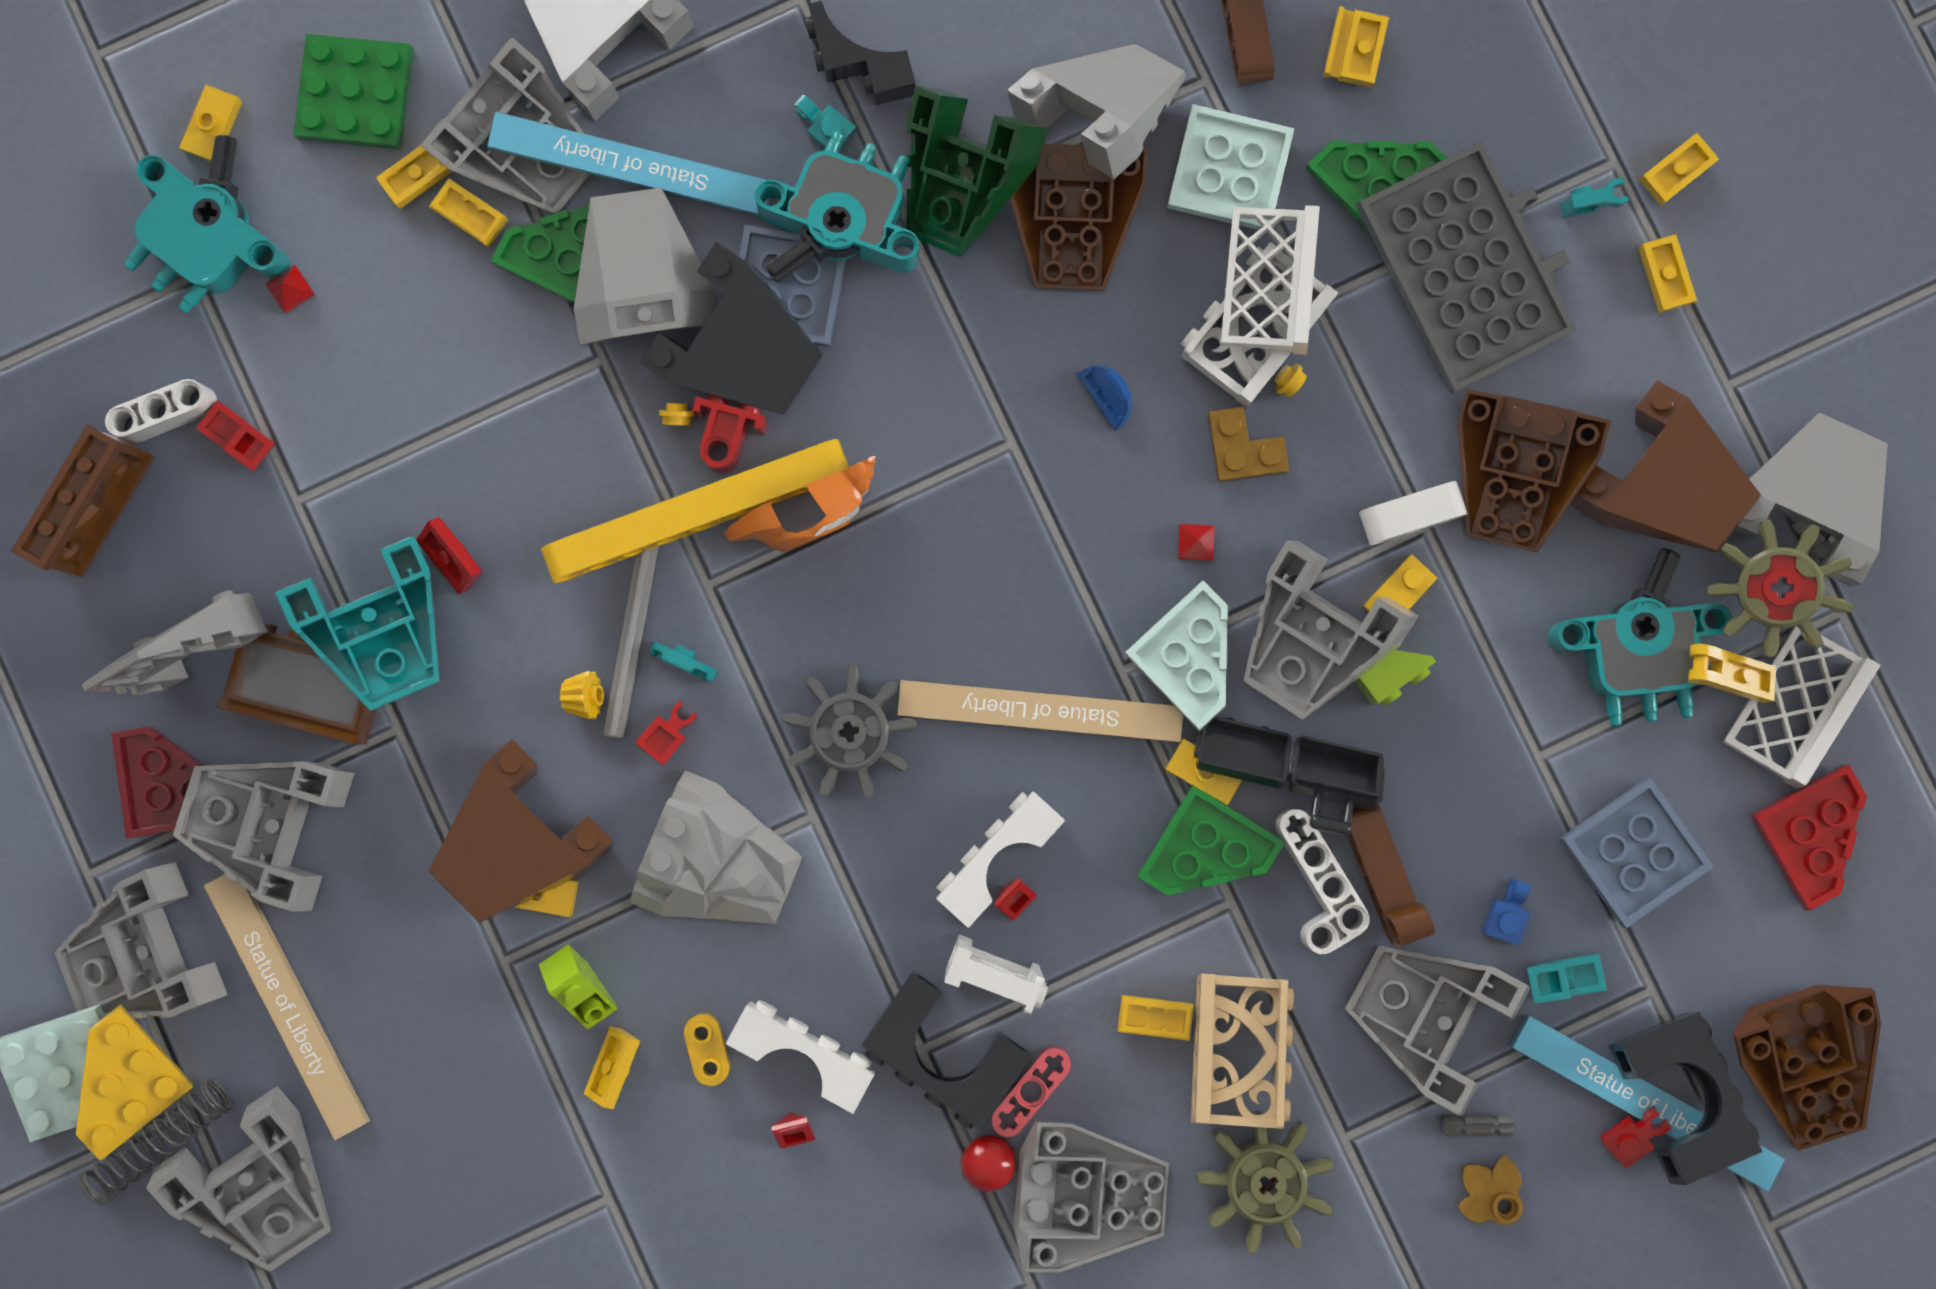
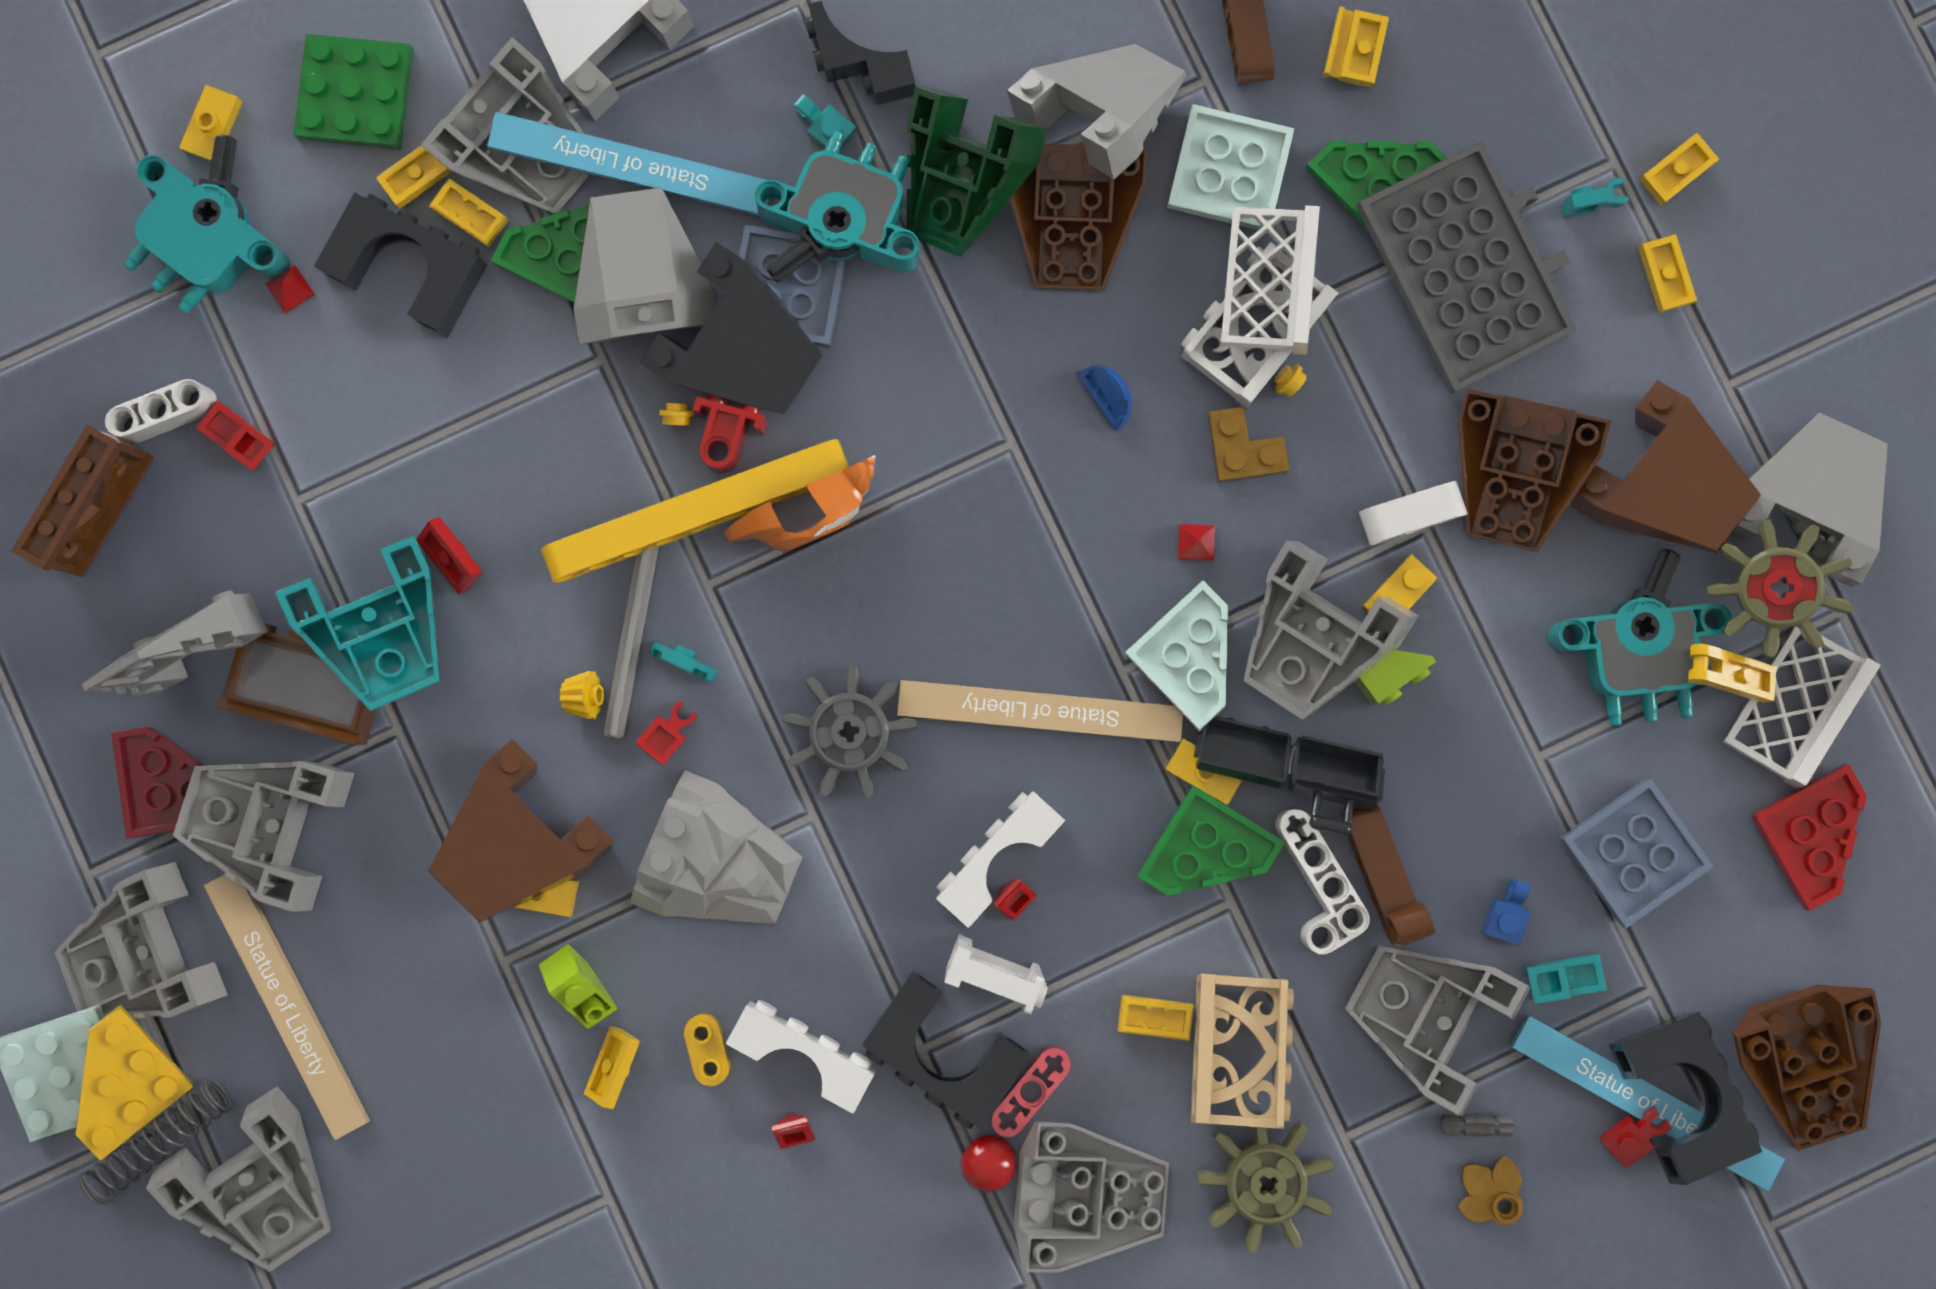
none -> black arch [314,192,487,338]

